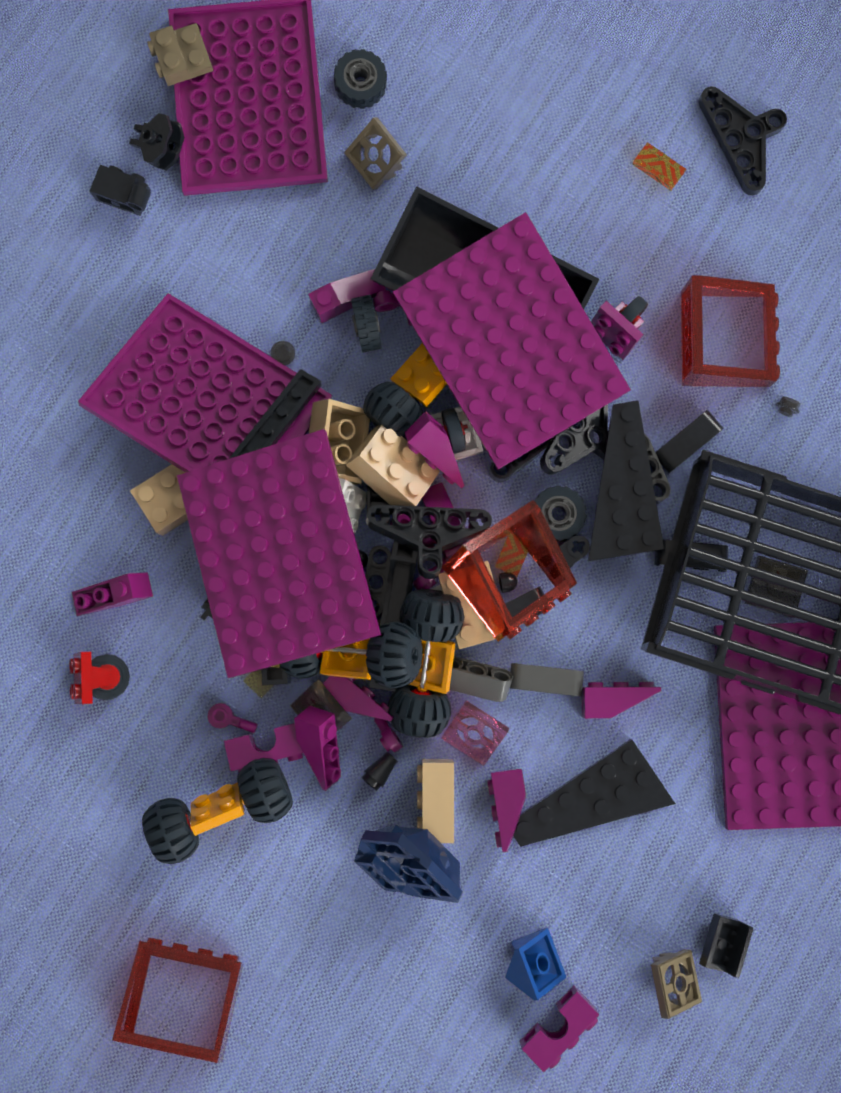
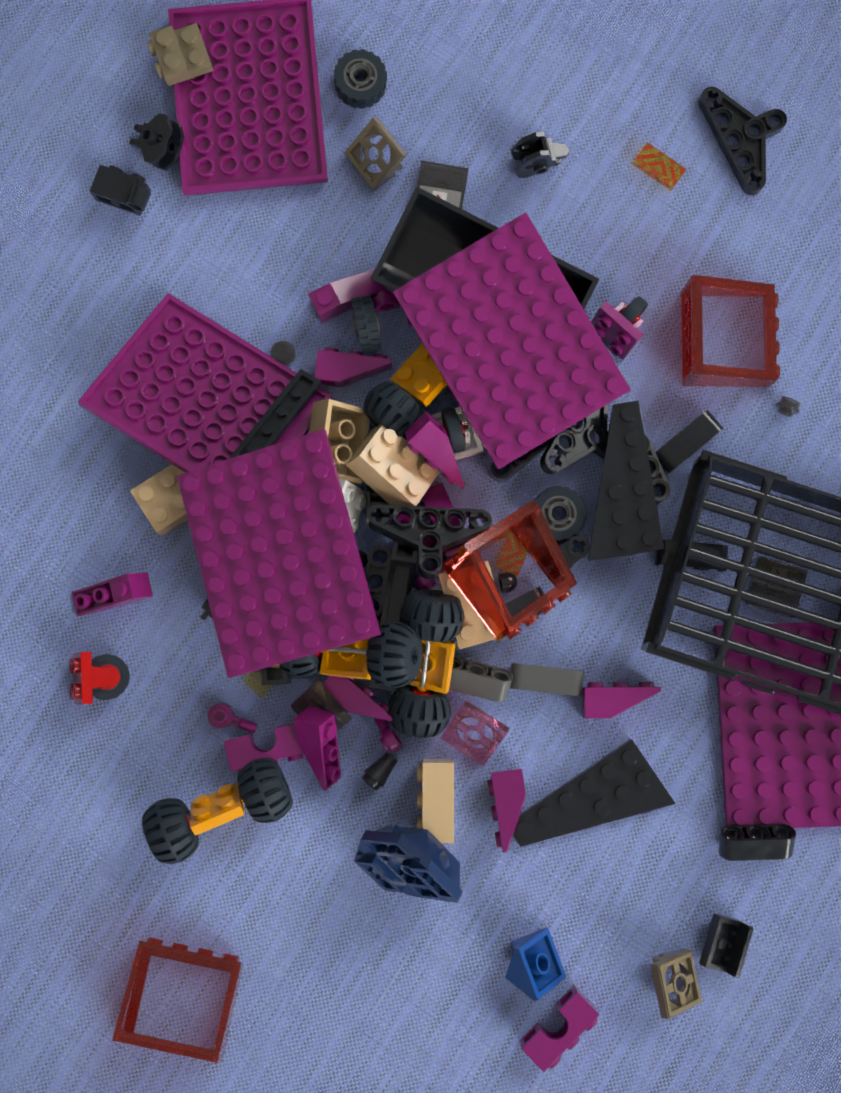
none -> magenta slope [314,347,392,387]
none -> clear smoke tile [417,161,469,209]
none -> black hinge [511,132,570,178]
none -> black beam [718,824,796,861]

